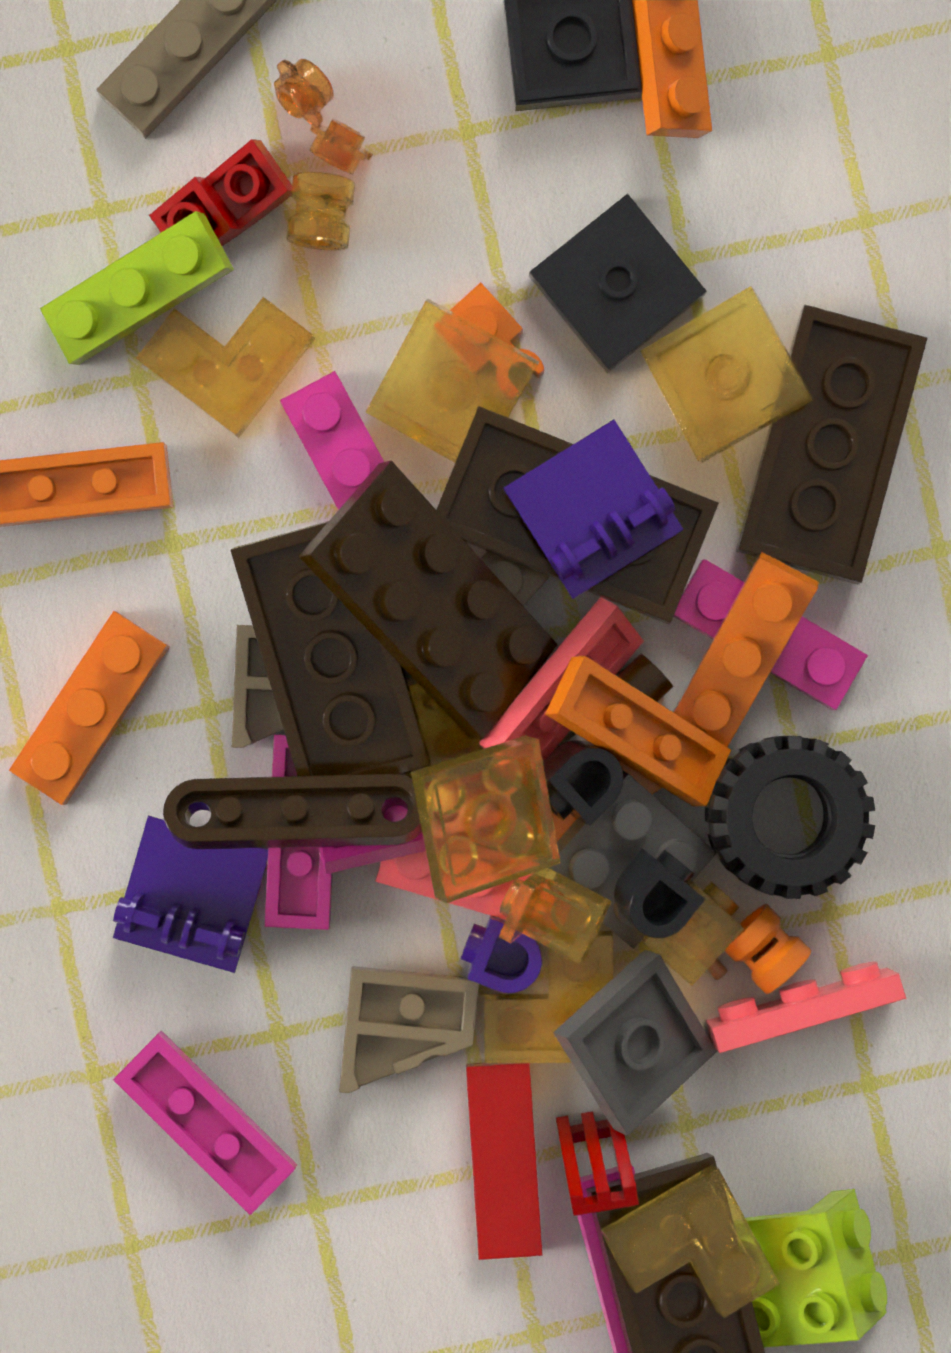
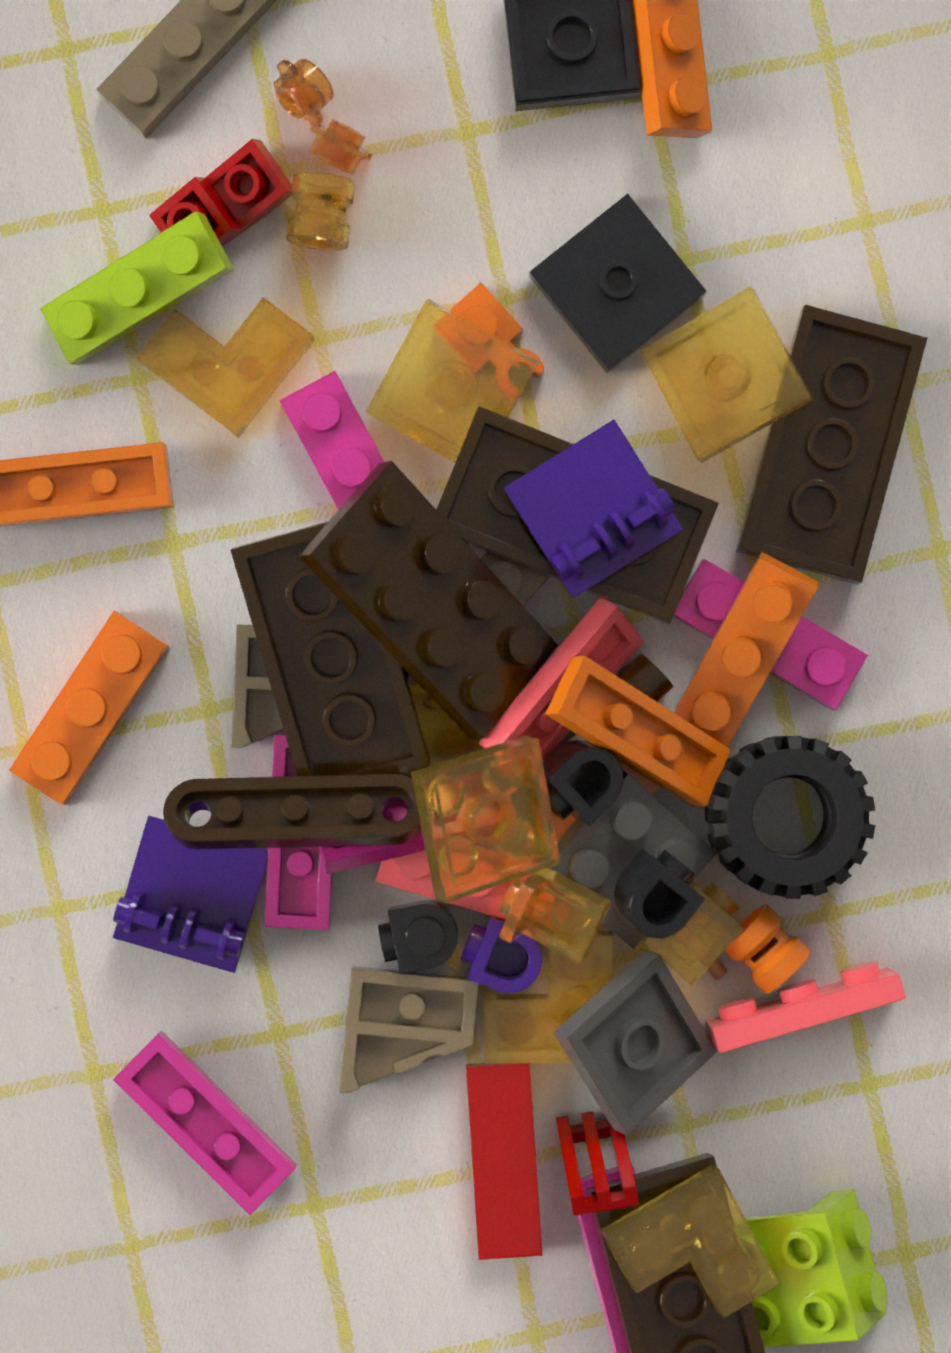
none -> black plate [378,900,458,974]

